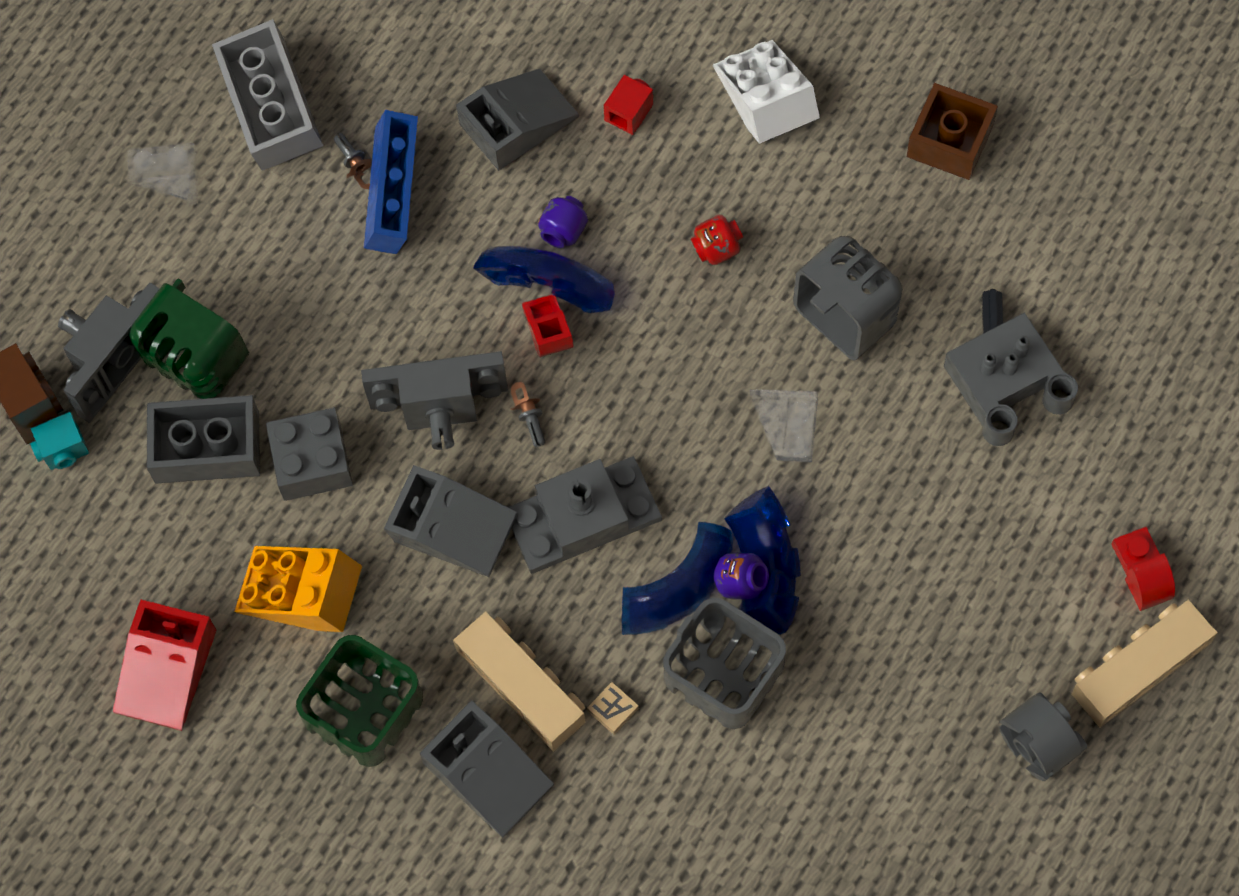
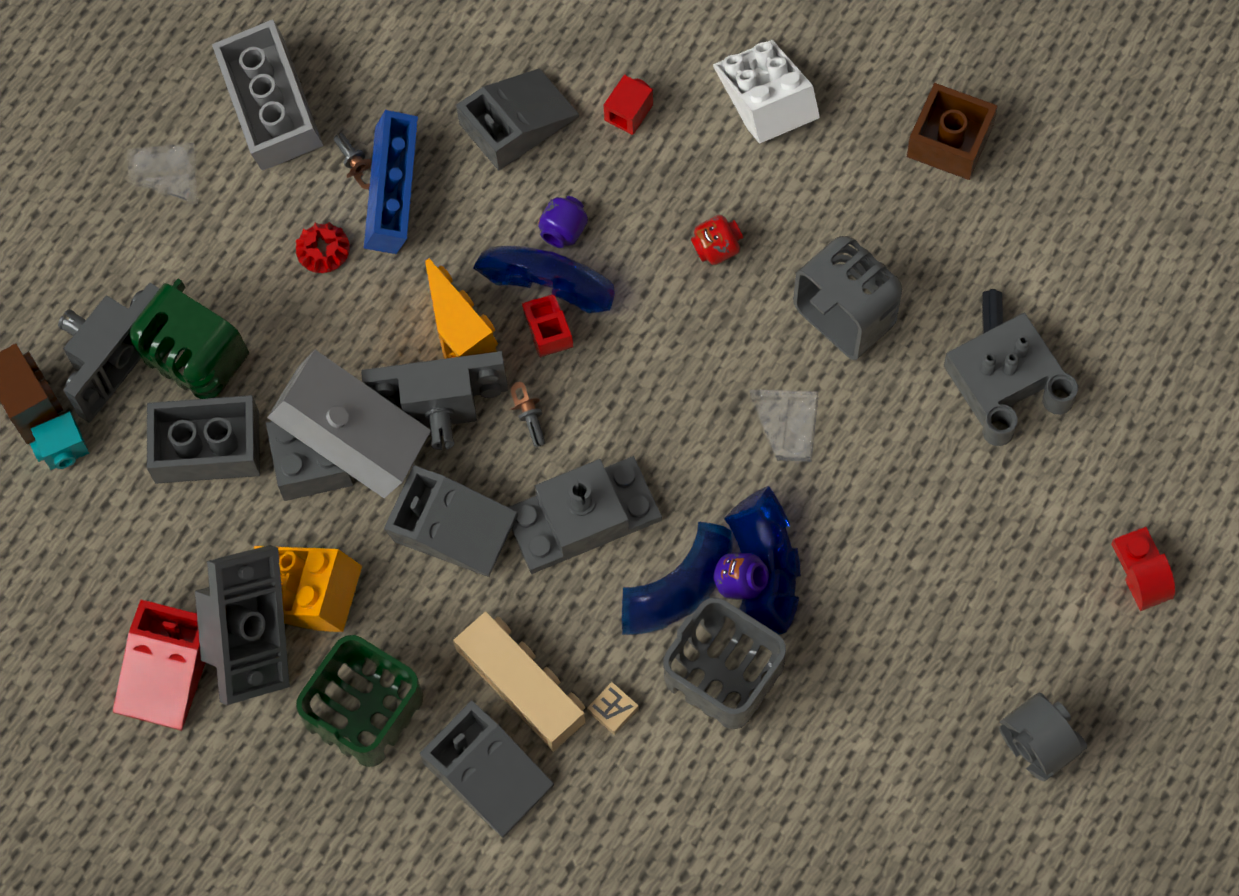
tan brick [1072,599,1217,728] -> none
none -> dark grey brick [195,545,290,705]
none -> light grey brick [267,349,431,498]
none -> red gear [295,222,350,273]
none -> light orange slope [425,258,498,359]

